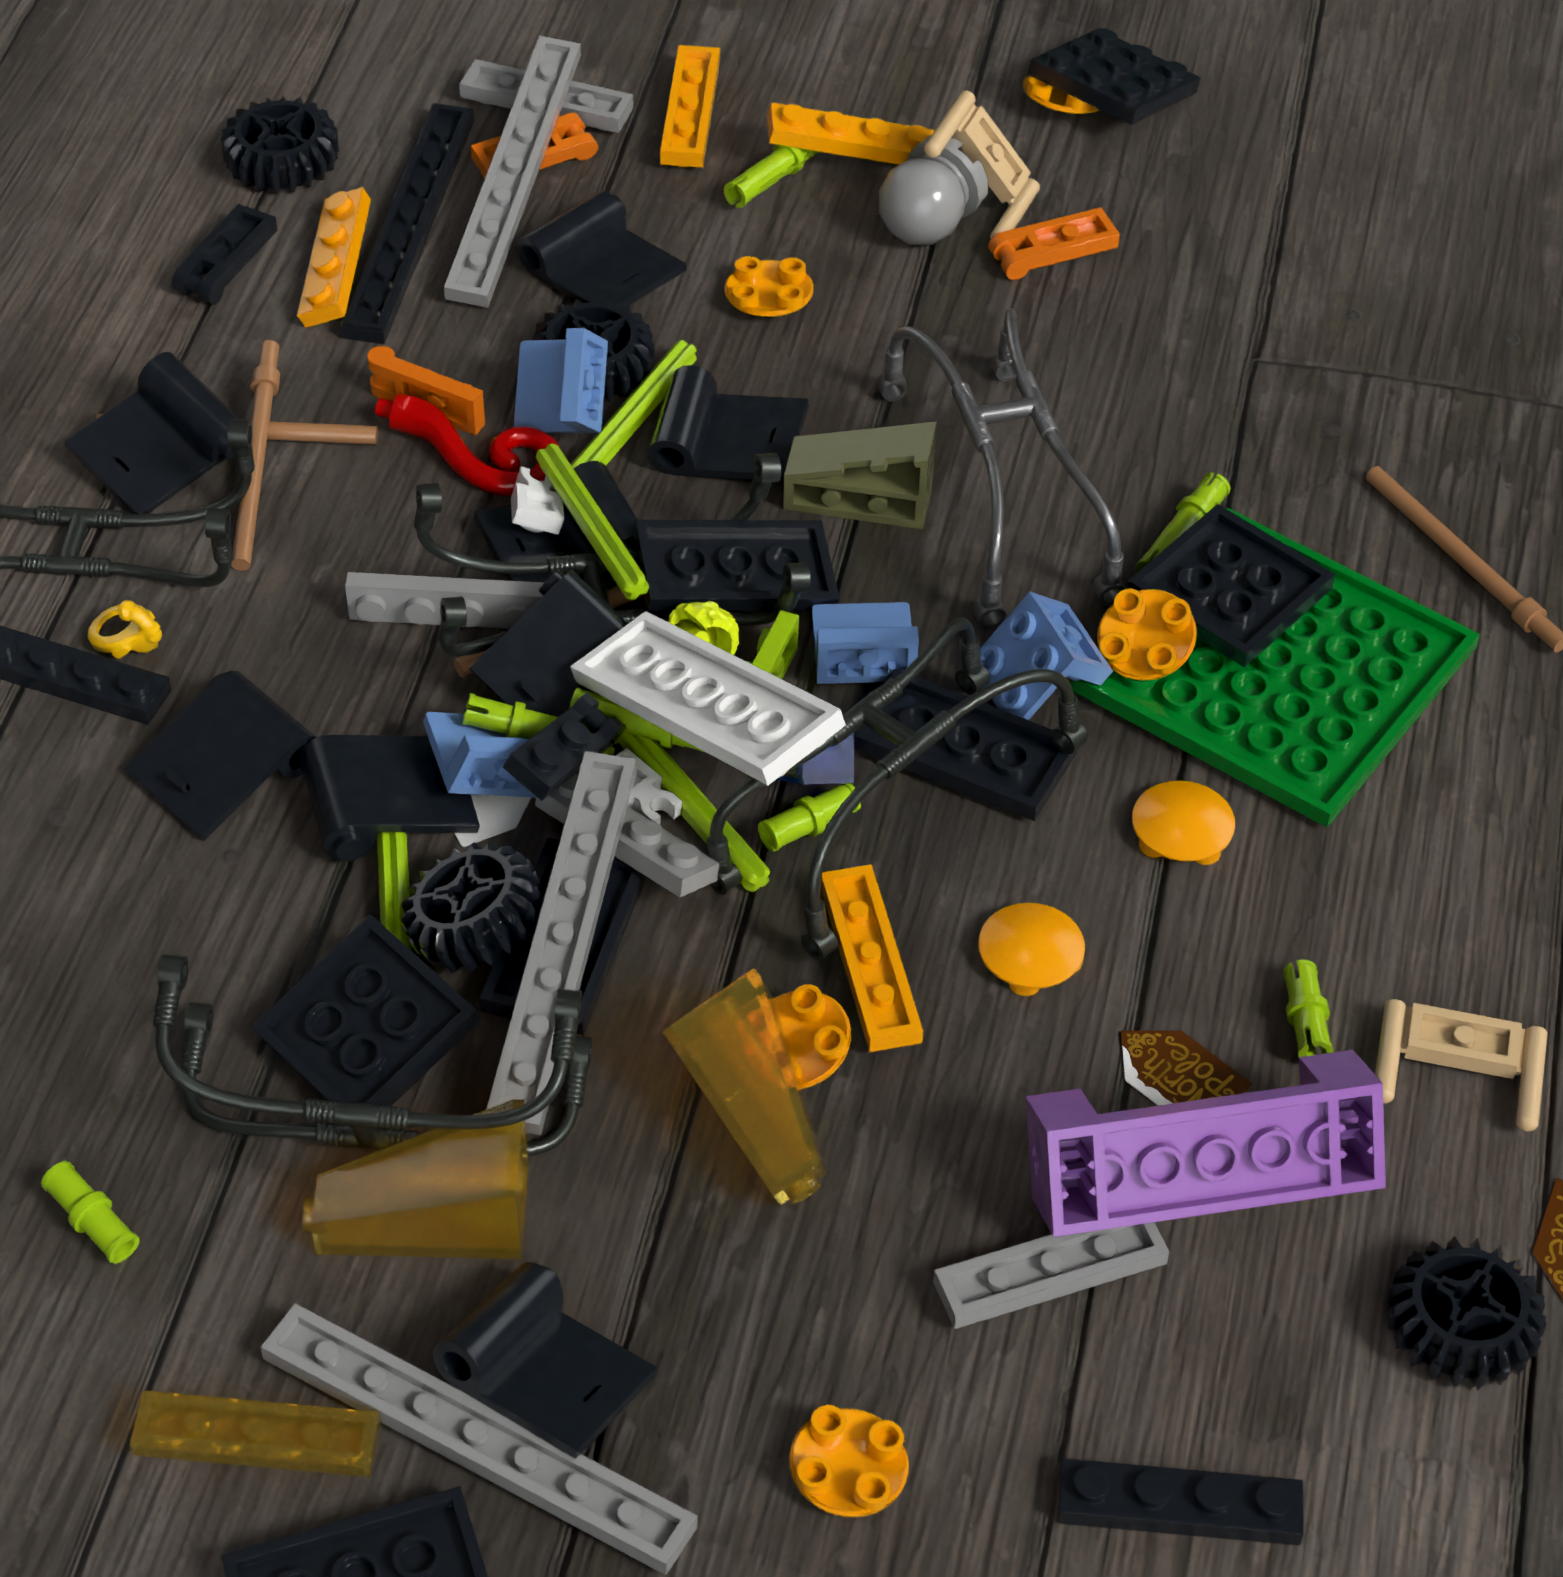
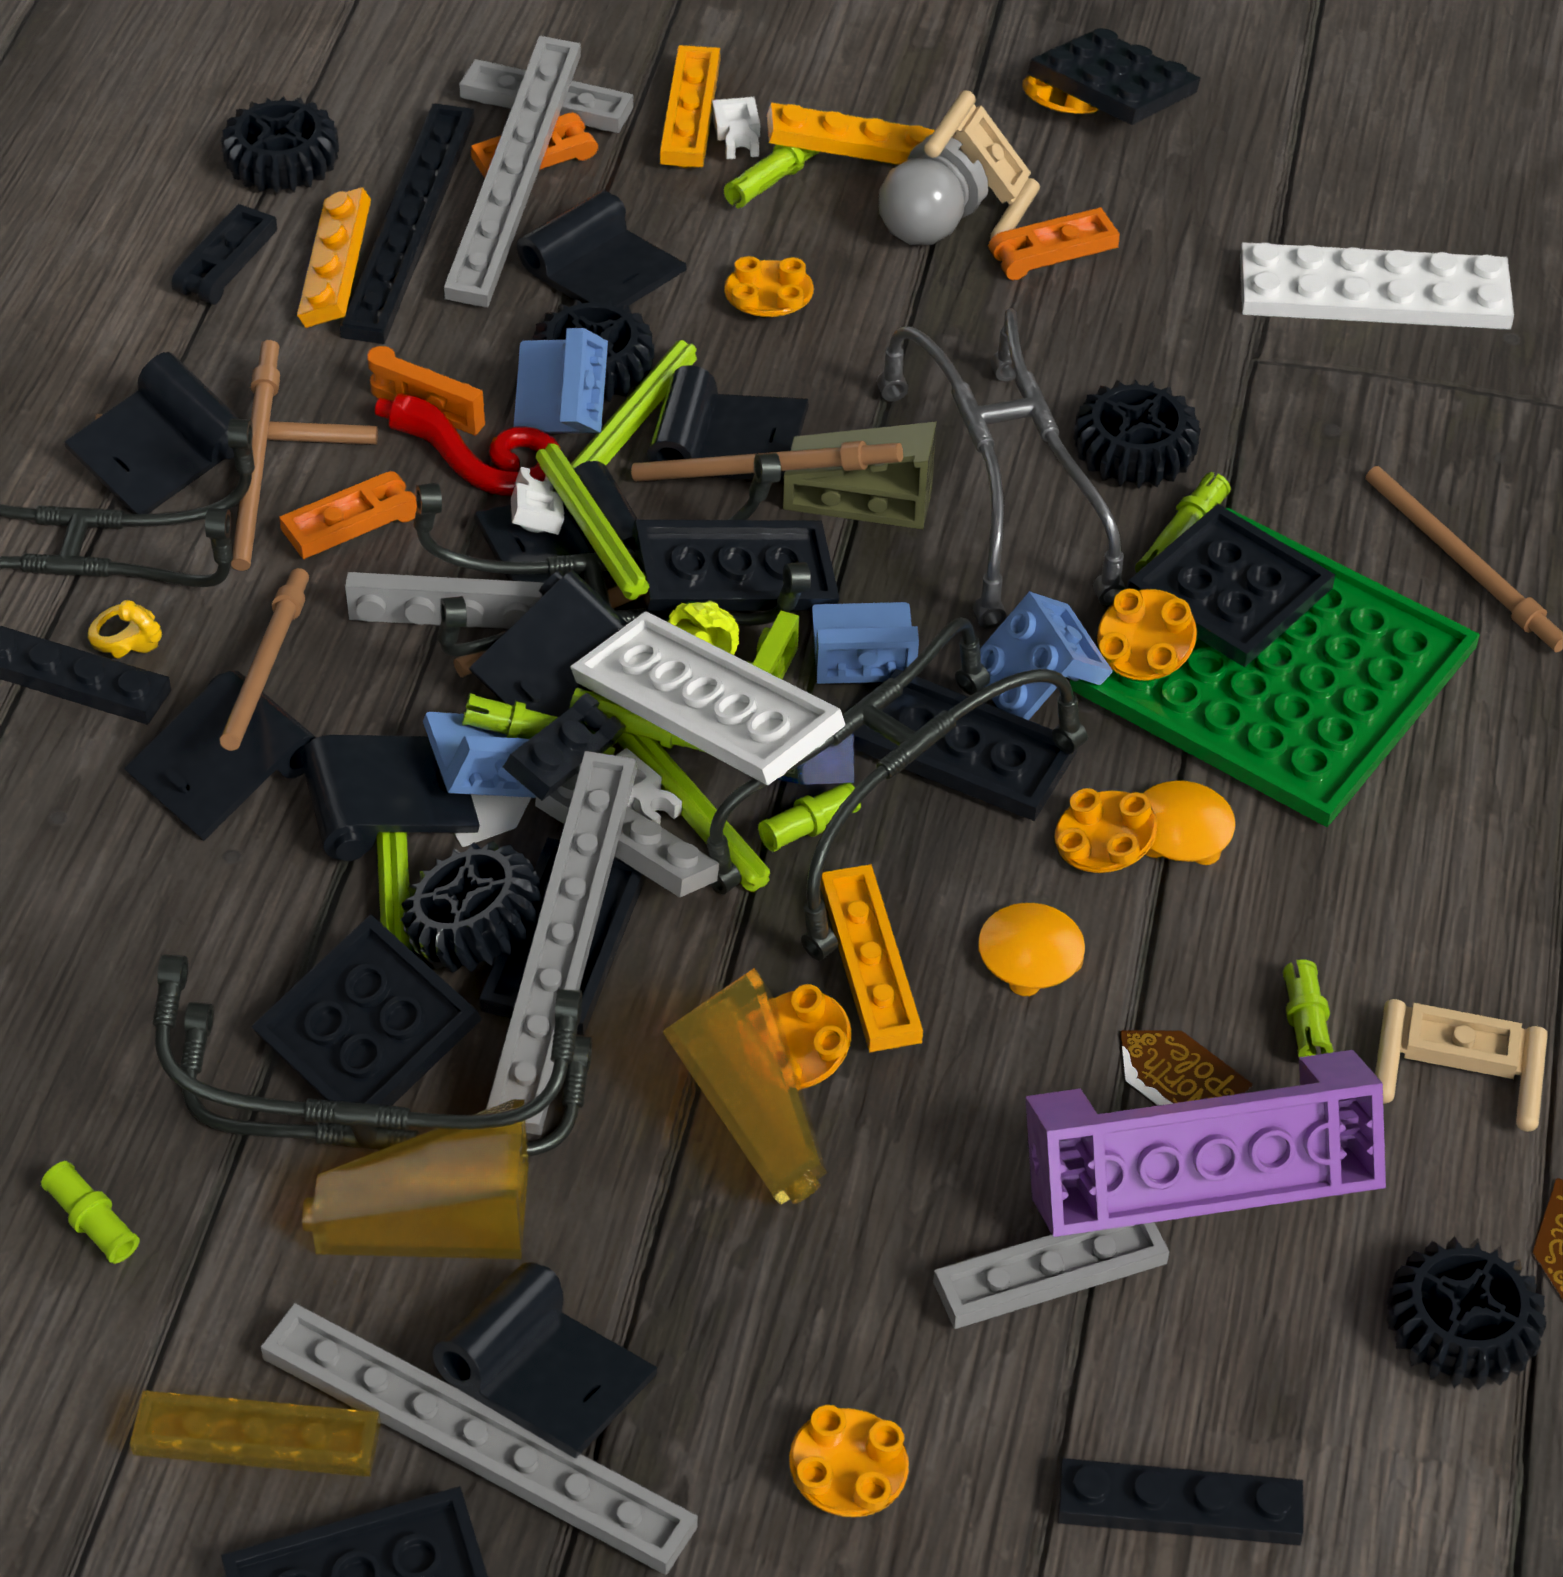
none -> medium nougat bar [220,568,309,751]
none -> orange plate [279,471,417,559]
none -> medium nougat bar [631,441,903,482]
none -> white plate [712,97,760,159]
none -> light orange dish [1055,788,1158,873]
none -> black gear [1073,379,1201,489]
none -> white plate [1240,243,1514,329]

